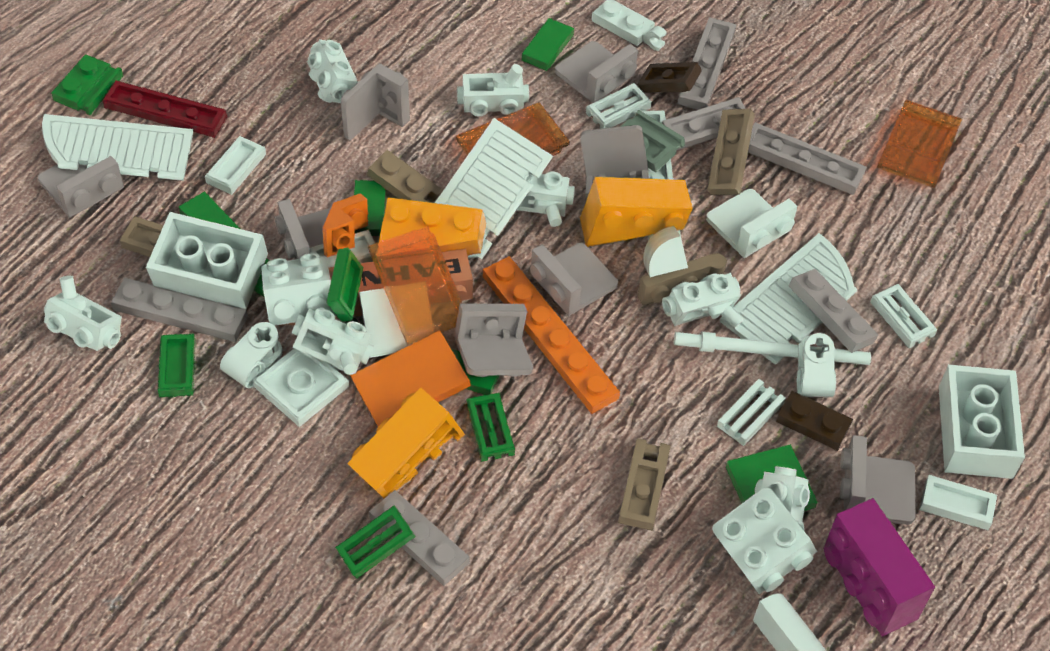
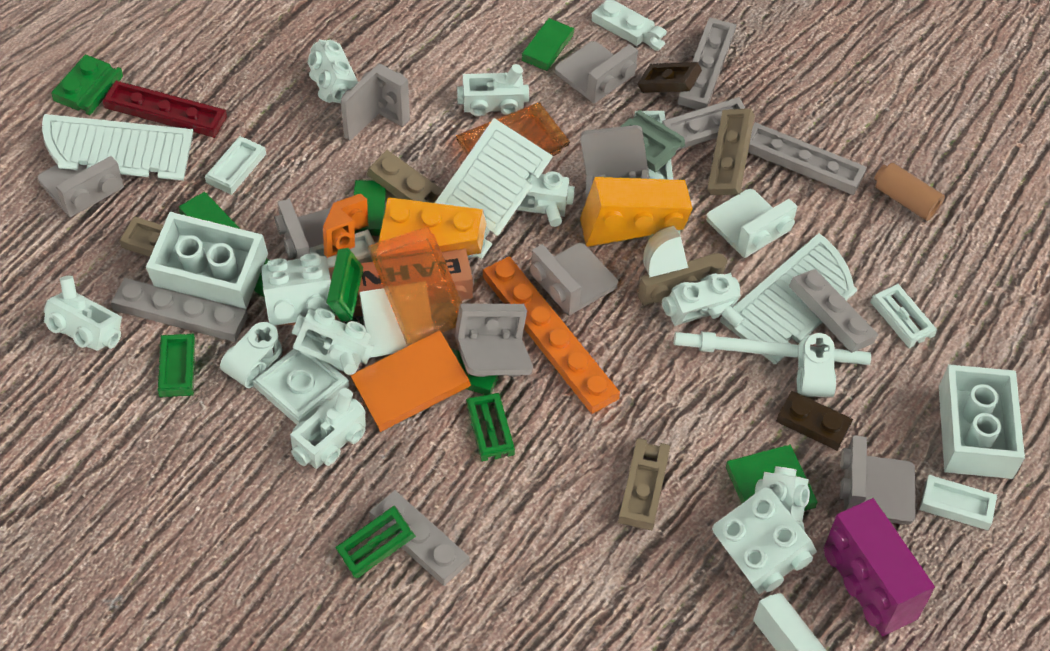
light orange wedge [347,387,465,499] -> none
light aqua tile [586,83,652,129] -> none
light aqua tile [717,379,786,446] -> none
clear orange piece [877,100,962,188] -> none
none -> light aqua brick [290,388,366,469]
none -> medium nougat brick [874,163,945,221]

